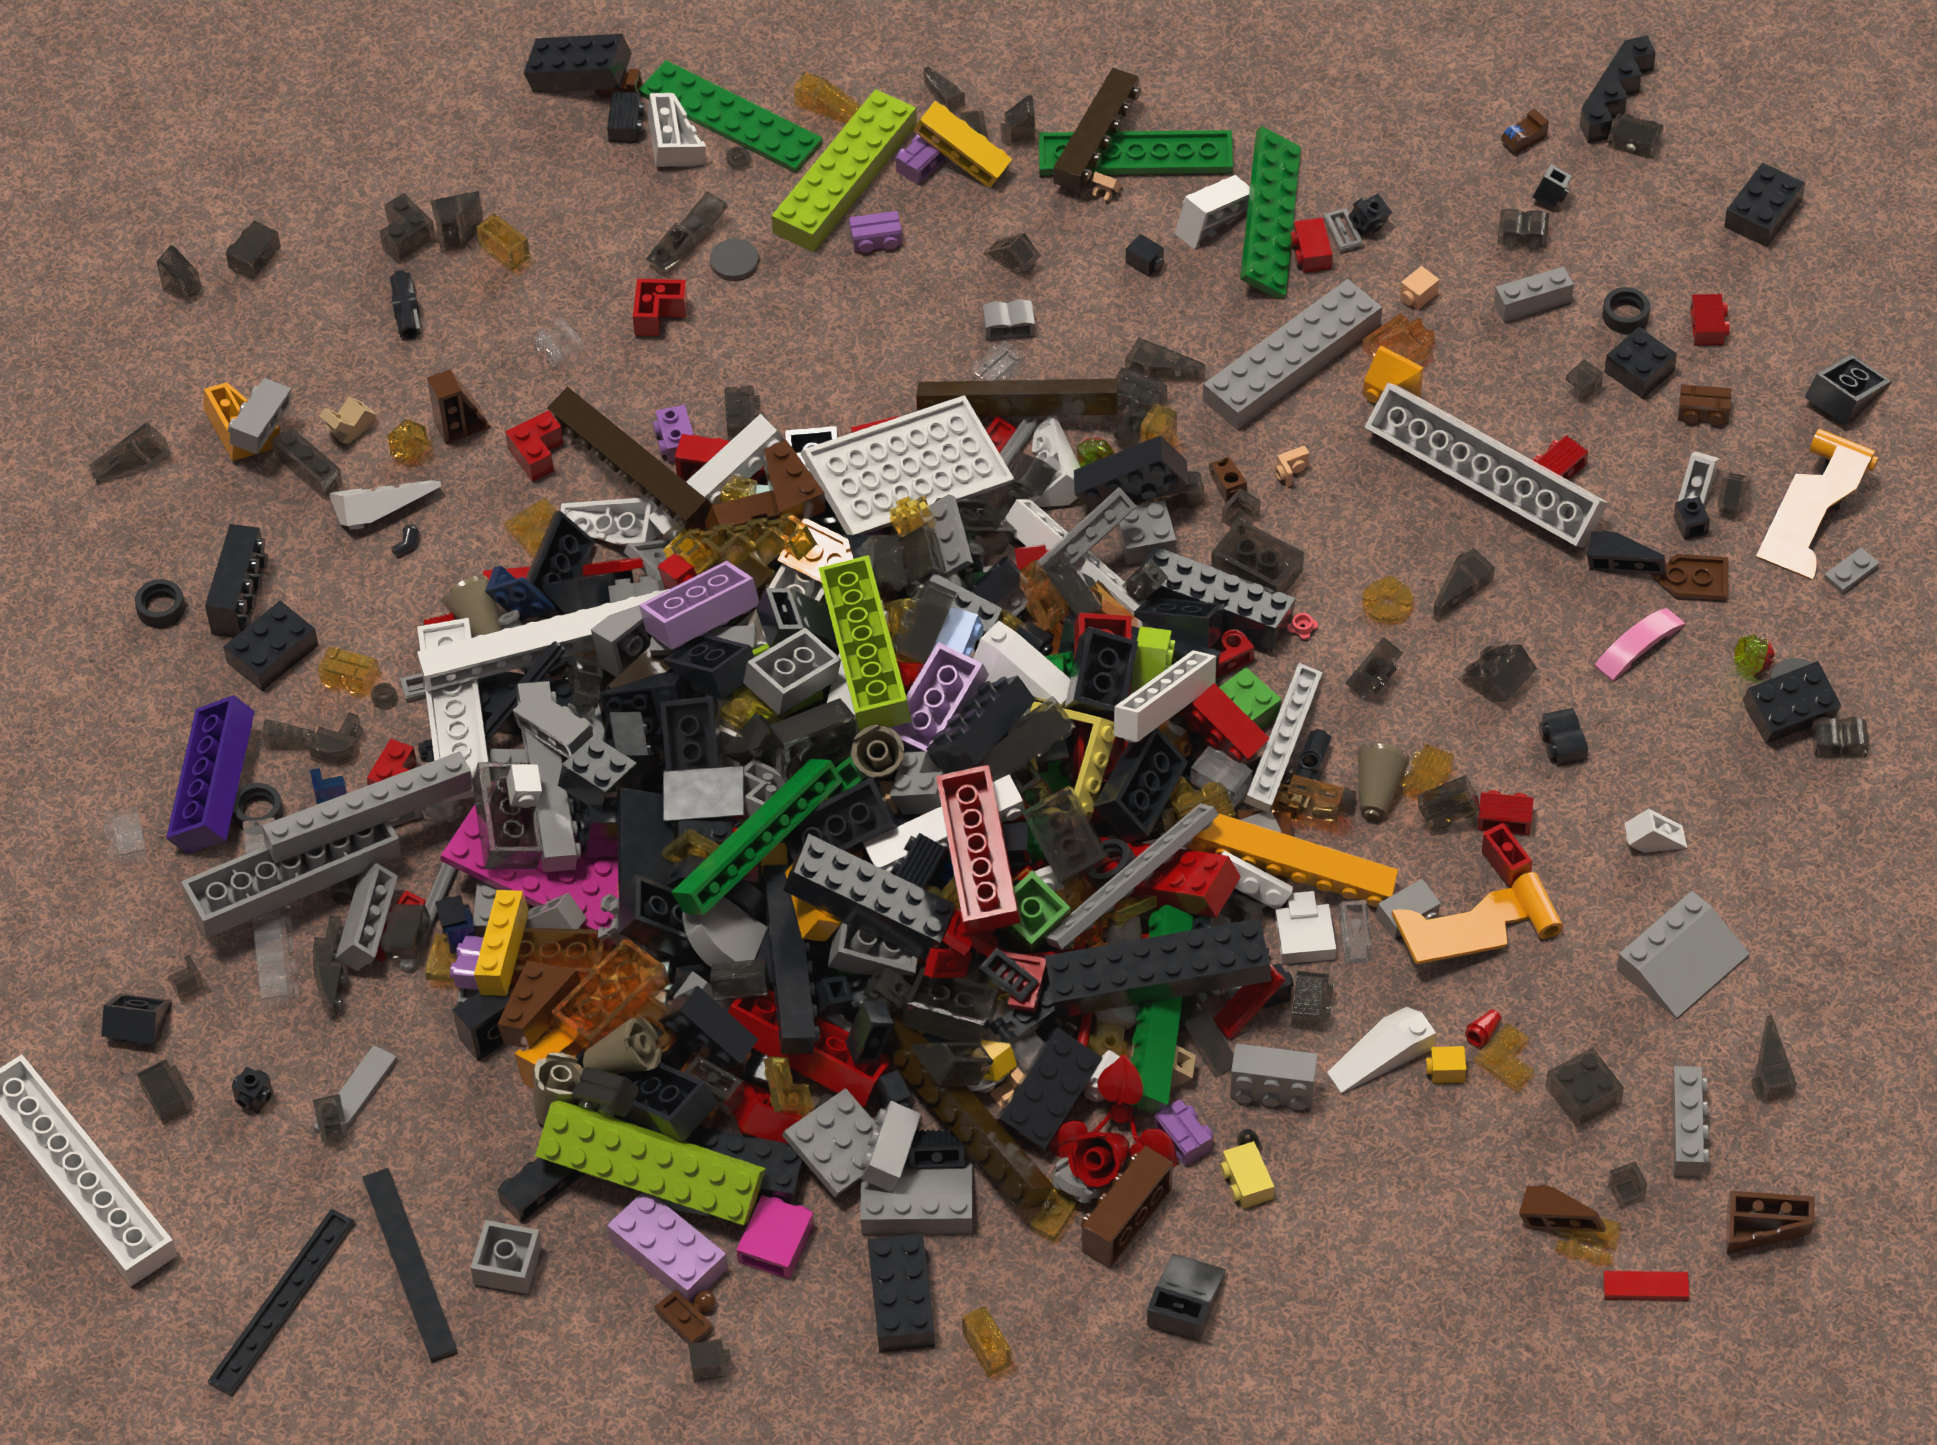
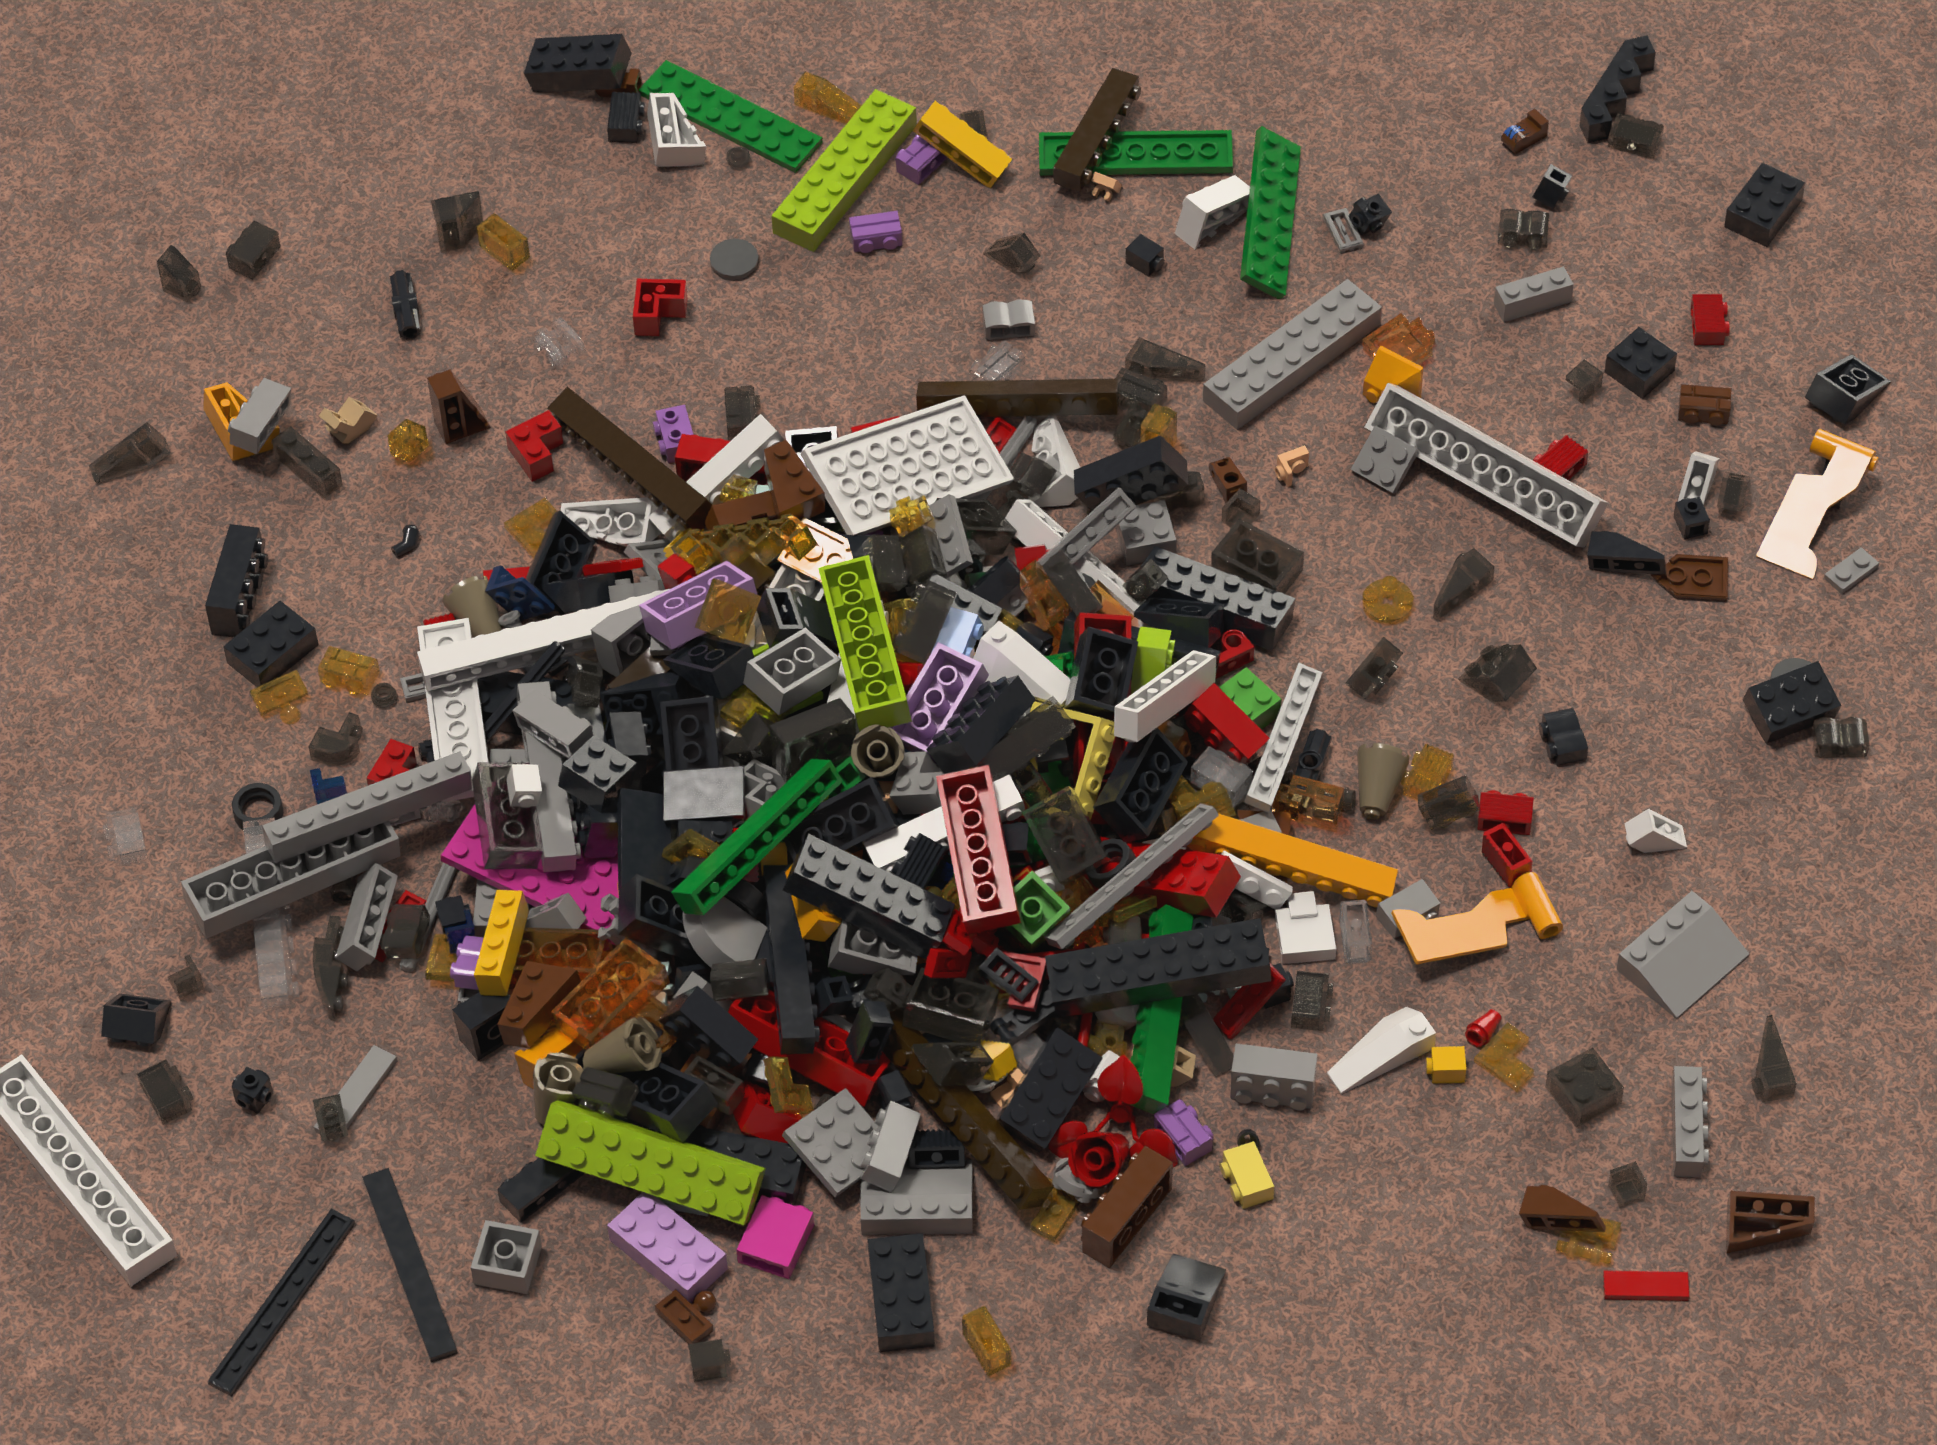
black tyre [135,579,185,628] -> none
dark purple brick [166,695,255,854] -> none
clear smoke slope [262,720,318,750] -> none
white wedge [330,480,441,530] -> none
clear smoke brick [379,193,436,263] -> none
clear smoke slope [646,191,727,272] -> none
clear smoke slope [924,67,965,113] -> none
clear smoke slope [1000,95,1035,146] -> none
clear neon green piece [1076,437,1115,467] -> none
coral plate [1287,613,1318,640] -> none
red brick [1290,217,1333,273] -> none
light nougat brick [1400,266,1440,310] -> none
bright pink slope [1594,608,1685,682] -> none
black tyre [1602,287,1650,334] -> none
clear neon green piece [1733,634,1775,675] -> none
none -> clear yellow plate [250,670,308,724]
none -> clear yellow plate [695,578,762,644]
none -> light grey plate [1351,425,1419,494]

